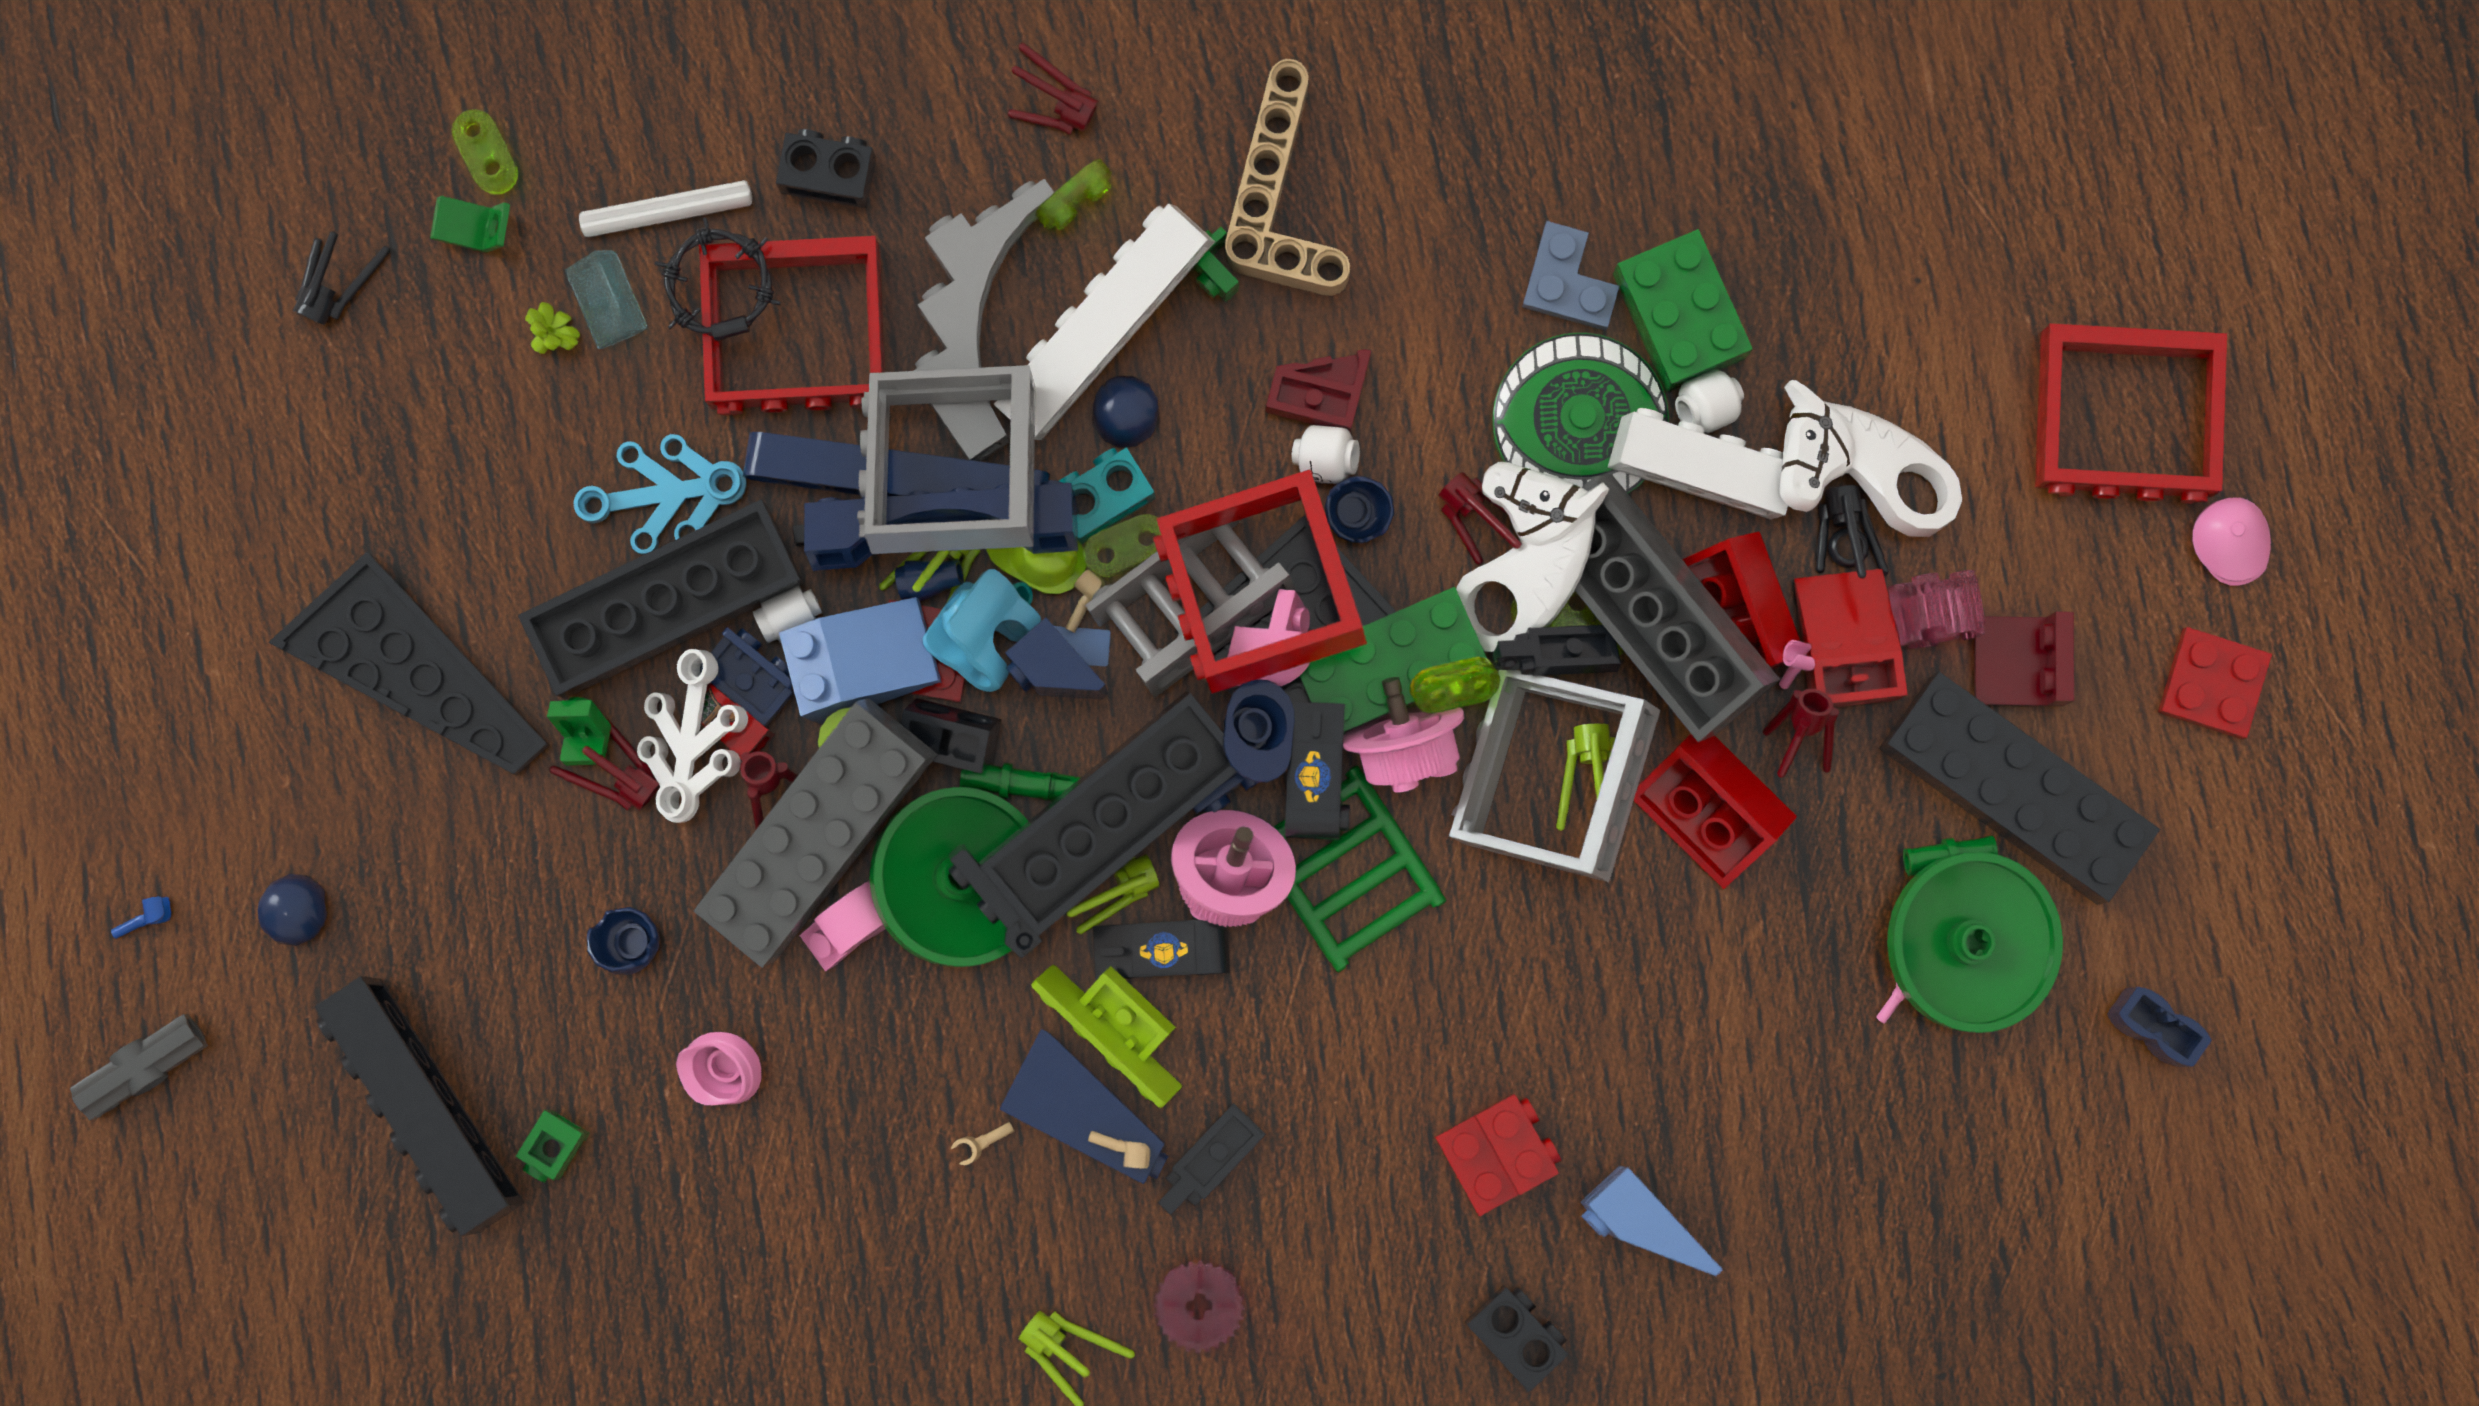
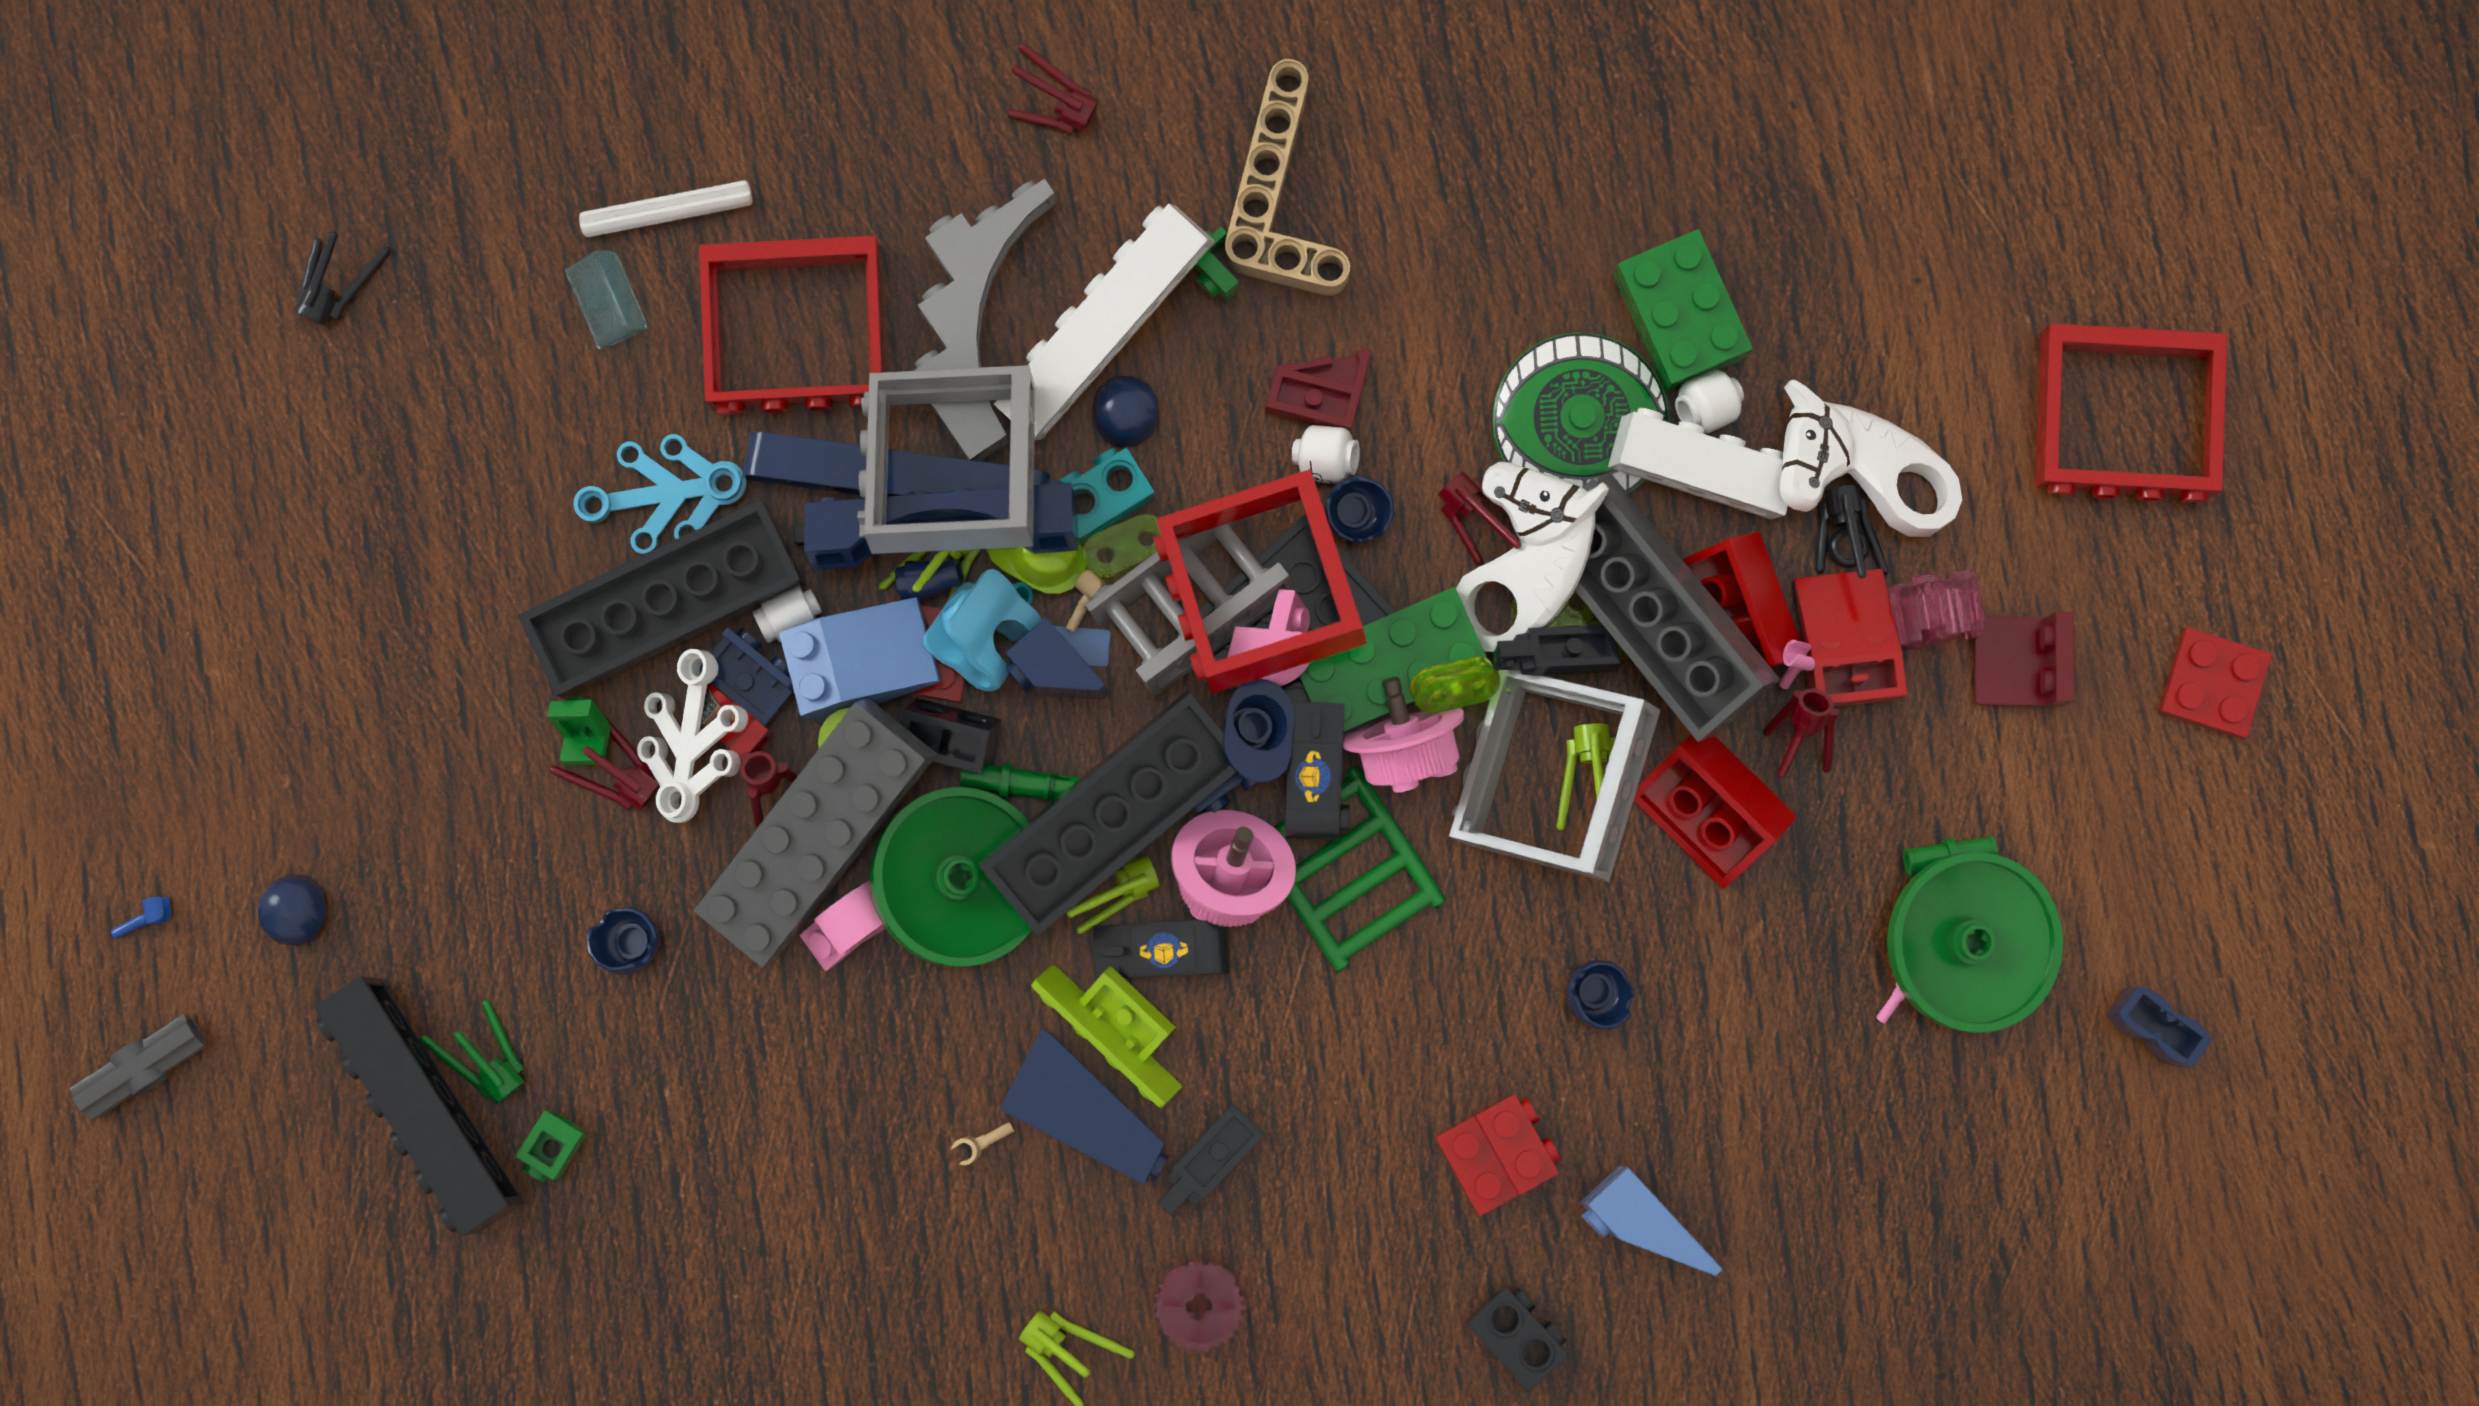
black wing [268,552,549,775] -> none
green bracket [430,196,510,253] -> none
clear neon green plate [452,109,518,194] -> none
lime plant [525,302,580,354] -> none
black piece [655,217,781,341] -> none
bright pink hat [676,1032,761,1105] -> none
black brick [776,129,876,208] -> none
black hinge [948,844,1042,958] -> none
clear neon green plate [1035,158,1113,230] -> none
tan hand [1088,1131,1150,1168] -> none
sand blue plate [1522,221,1619,331] -> none
black brick [1879,672,2160,905] -> none
bright pink hat [2193,498,2271,586] -> none
none -> green plant [420,1000,525,1104]
none -> dark blue hair [1566,960,1635,1029]

